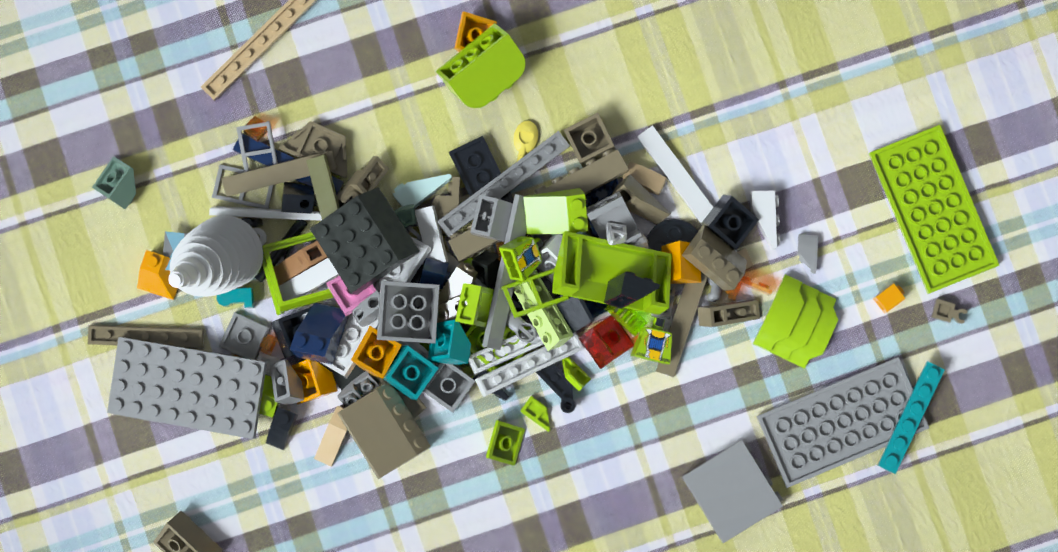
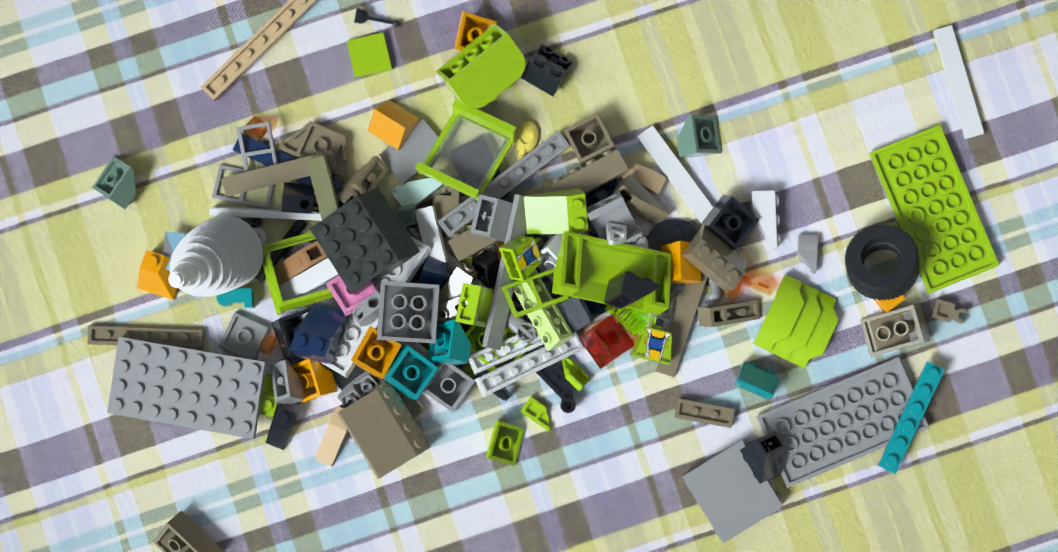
none -> lime tile [346,32,392,79]
none -> black hinge [354,8,400,27]
none -> light orange slope [367,100,420,150]
none -> light grey tile [379,119,447,184]
none -> clear piece [415,99,516,201]
none -> black slope [521,44,575,97]
none -> dark tan plate [674,398,735,428]
none -> sand green slope [677,115,721,157]
none -> teal slope [733,361,779,400]
none -> black slope [740,431,786,484]
none -> black tyre [845,224,920,301]
none -> dark tan slope [860,304,931,357]
none -> white tile [932,25,984,139]

